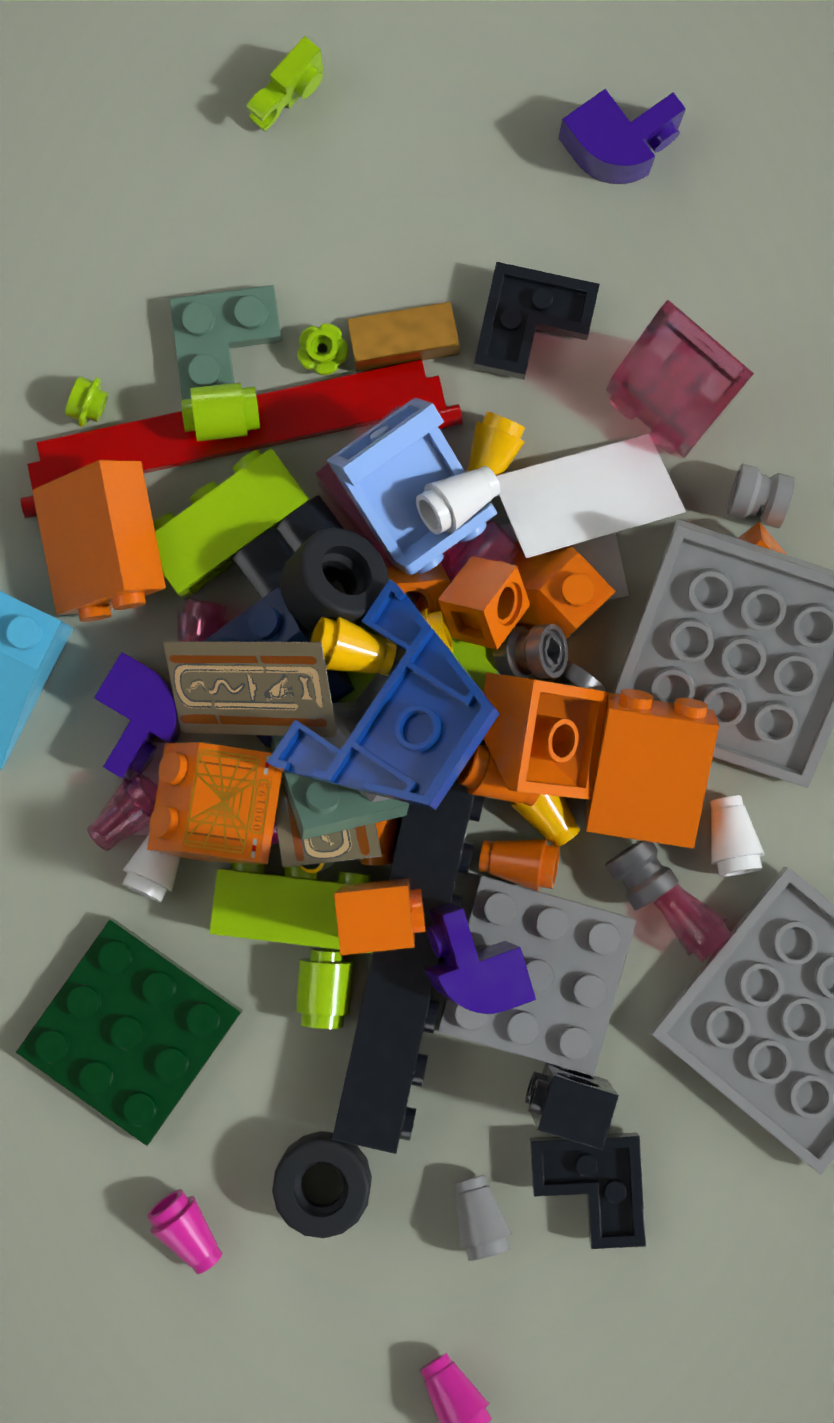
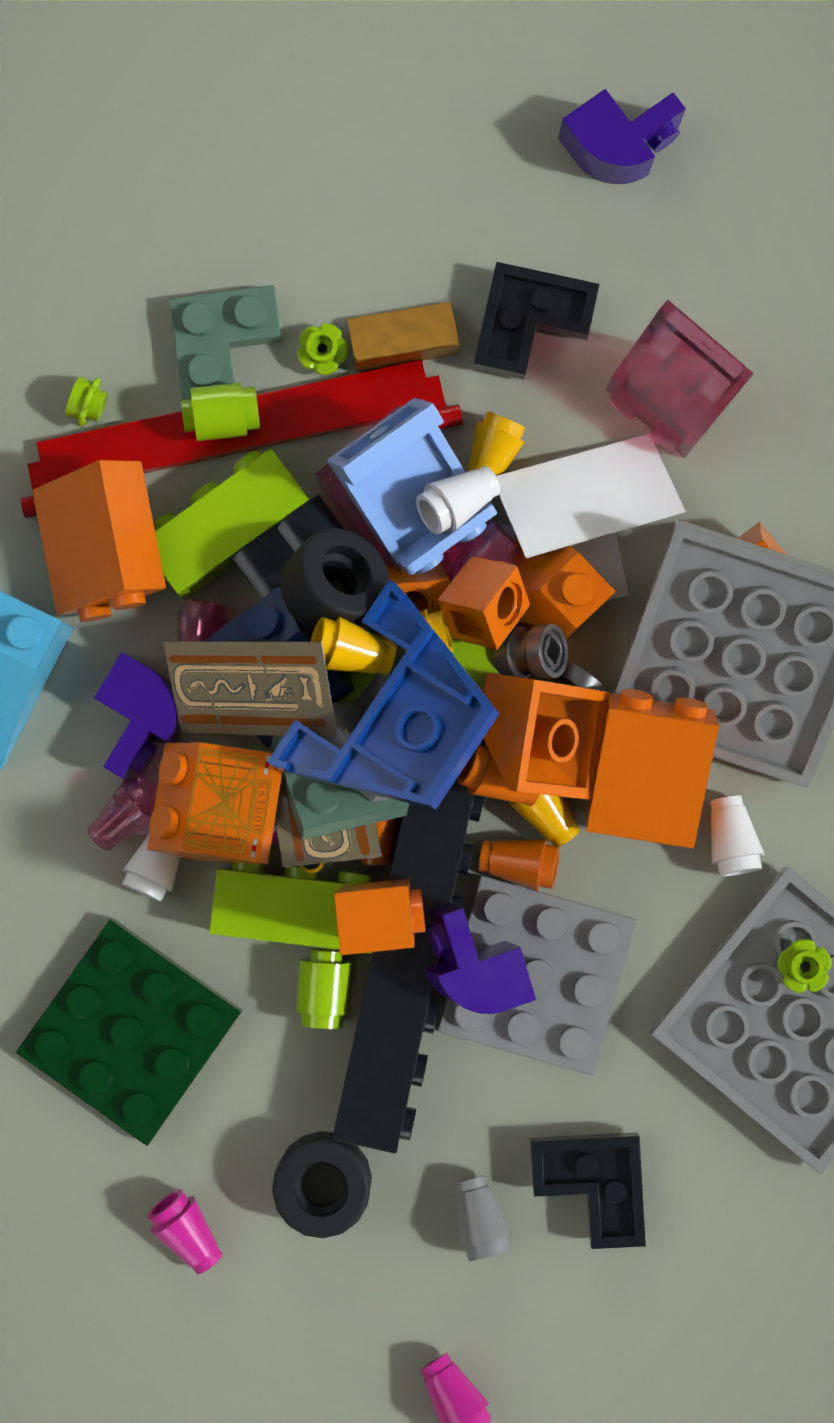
lime plate [246,36,323,132] -> none
black brick [525,1062,619,1150] -> none
flat silver wheel [605,840,679,910] -> none
clear pink cone [654,883,733,963] -> none
light grey wheel [727,463,795,529] -> none
none -> lime plate [777,939,832,993]

